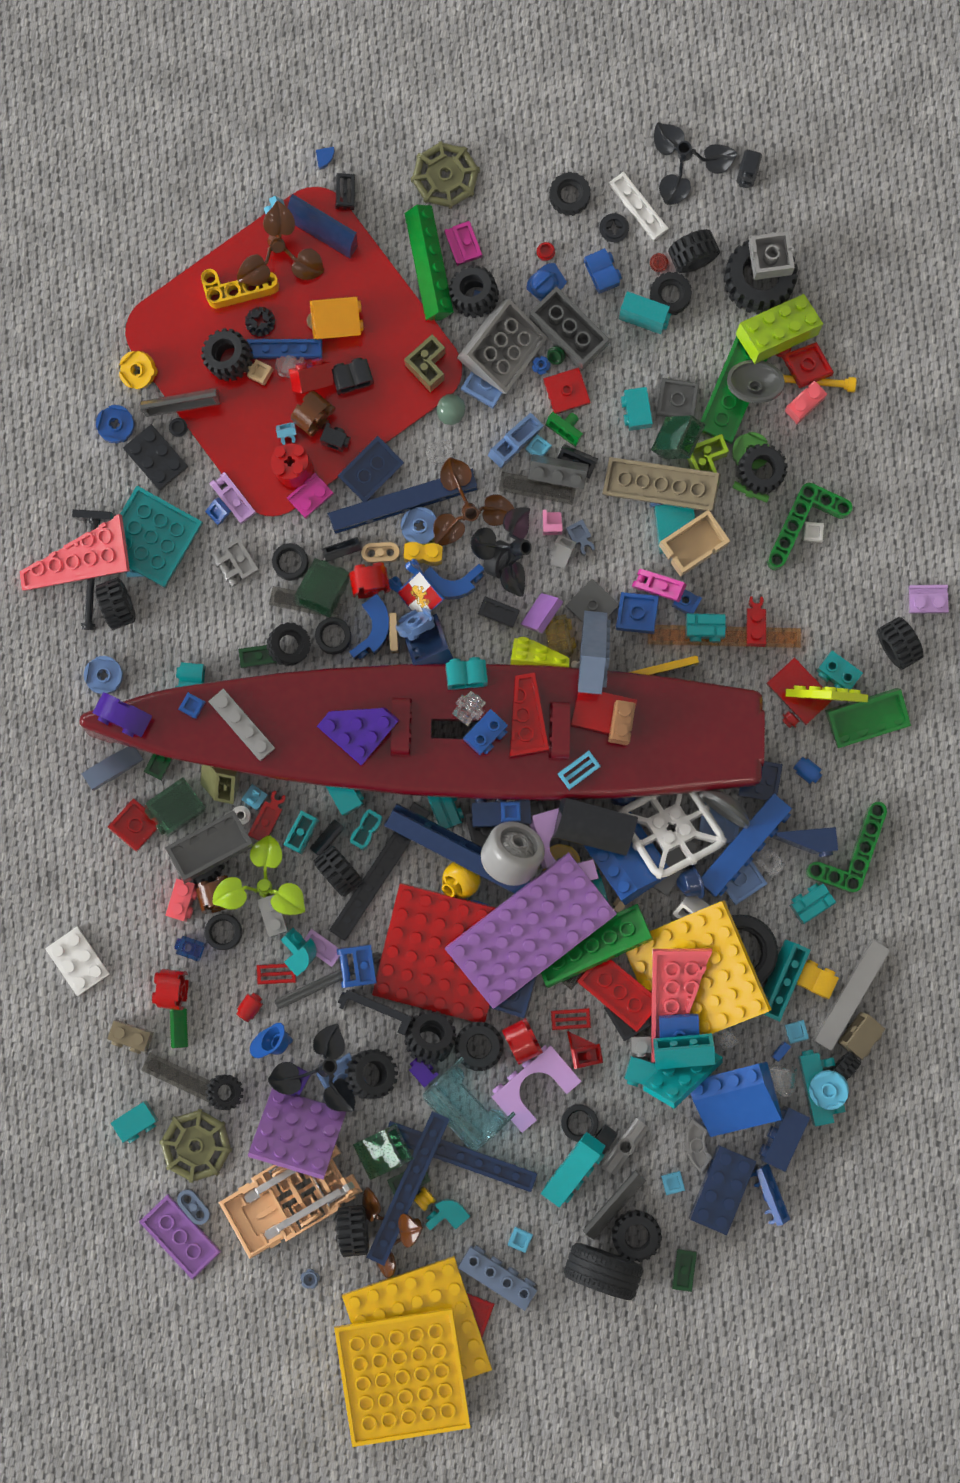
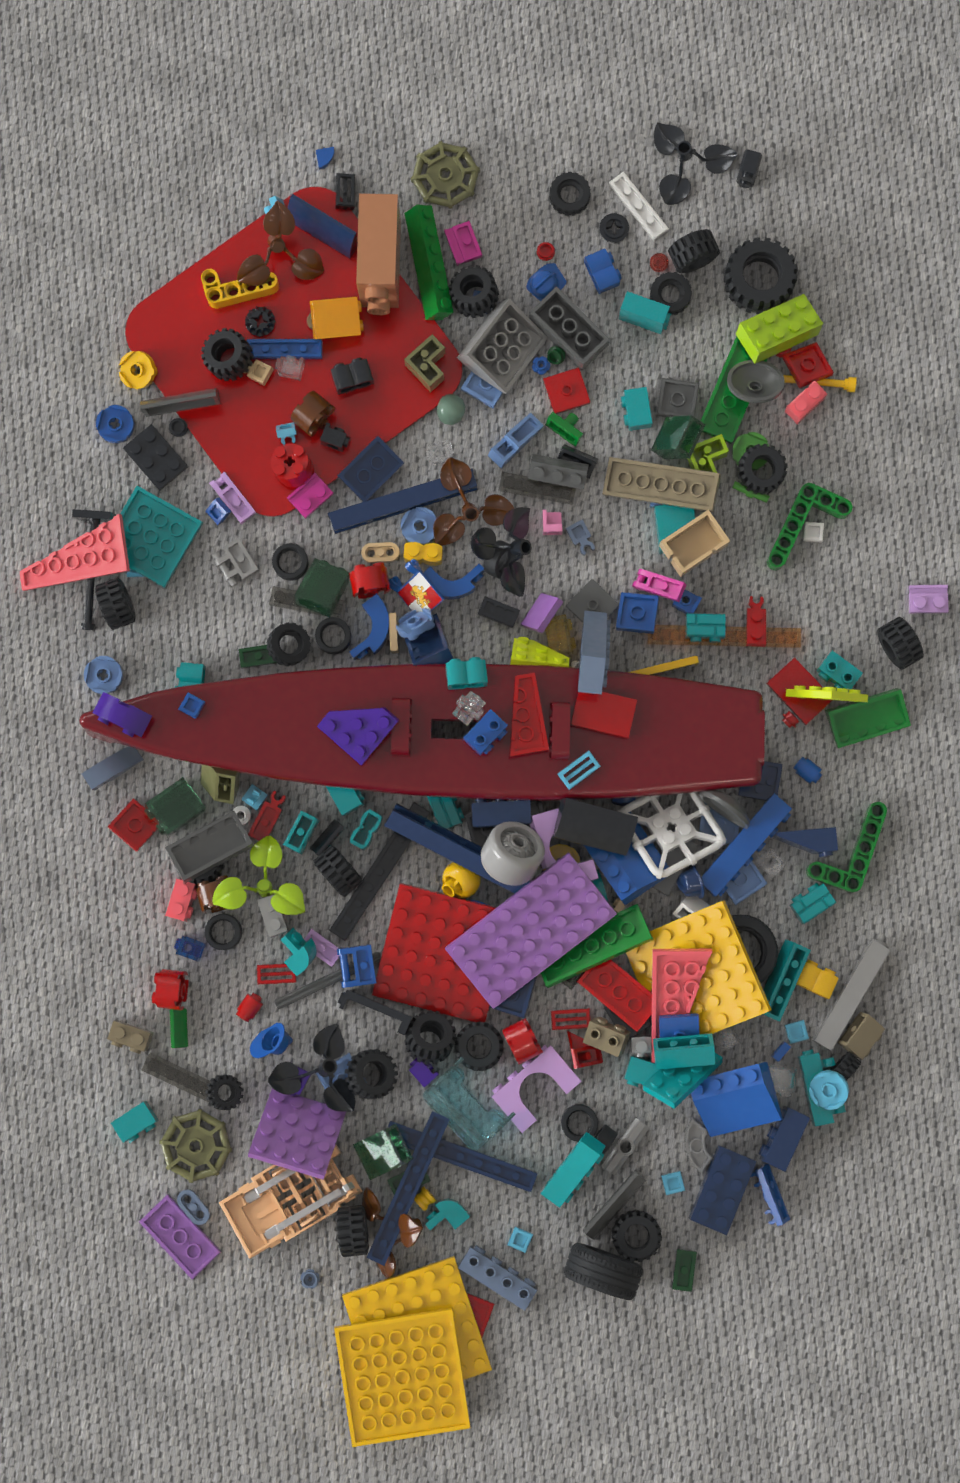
white plate [45,926,110,996] -> none
dark green plate [144,754,173,781] -> none
light grey plate [208,689,275,762] -> none
red brick [289,358,334,393] -> none
black tile [322,537,362,562] -> none
blue tile [501,802,521,822] -> none
medium azure tile [525,434,552,456] -> none
light grey brick [550,535,577,569] -> none
medium nougat brick [608,700,636,745] -> none
light grey brick [748,231,795,280] -> none
none -> nougat brick [356,194,401,315]
none -> dark tan brick [583,1017,631,1057]

